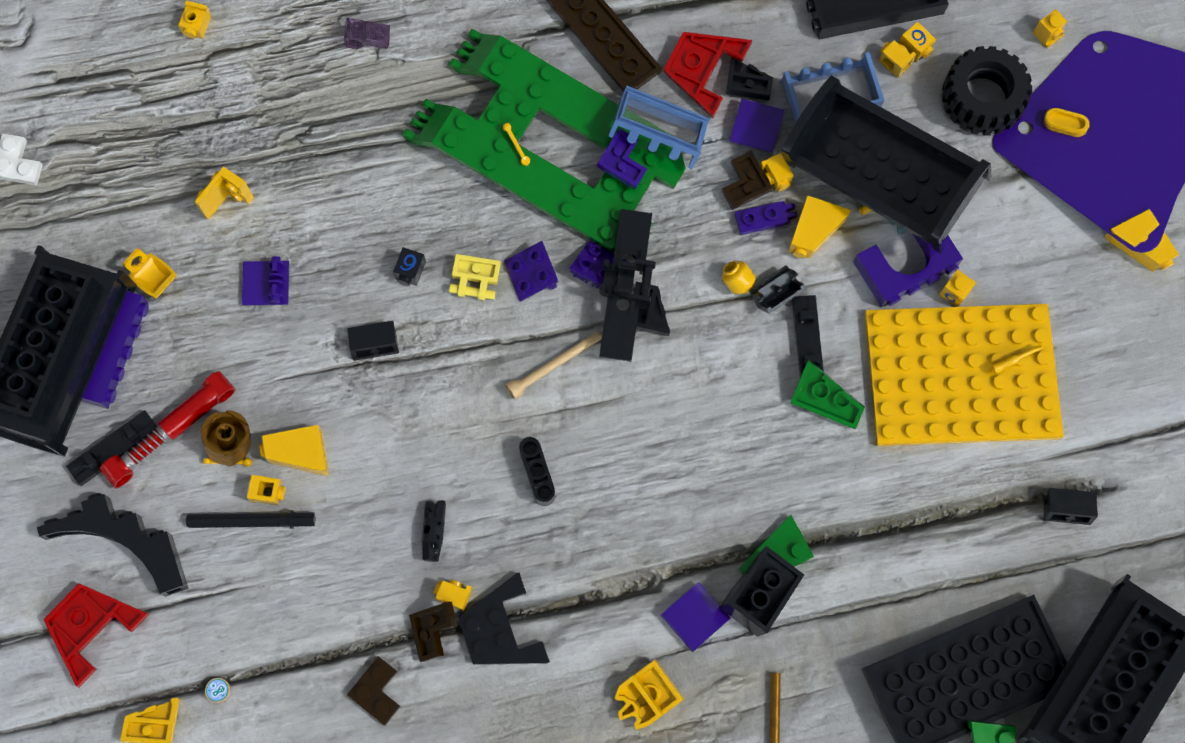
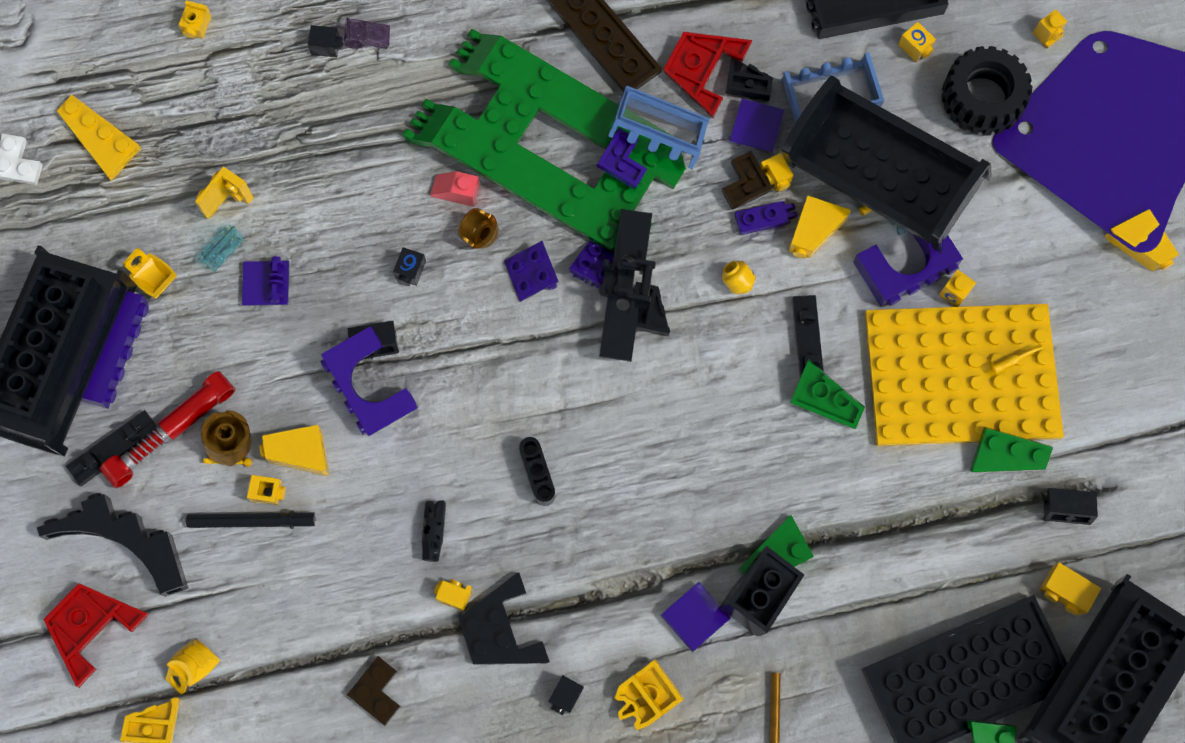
tile [205,678,231,703] -> none
dark brown plate [409,602,457,662] -> none
light yellow plate [449,254,501,301] -> none
yellow hinge [503,123,530,166] -> none
tan piece [505,331,602,400] -> none
black hinge [749,265,806,314] -> none
yellow brick [879,40,917,78] -> none
yellow tile [1043,108,1089,137] -> none
none -> yellow wing [57,95,141,181]
none -> yellow piece [165,638,220,694]
none -> clear light blue hinge [199,225,245,272]
none -> black brick [308,25,343,57]
none -> dark purple arch [320,326,419,437]
none -> coral slope [430,171,480,207]
none -> pearl gold helmet [458,208,499,249]
none -> black brick [548,675,584,716]
none -> green wing [970,426,1053,473]
none -> yellow brick [1039,562,1102,616]

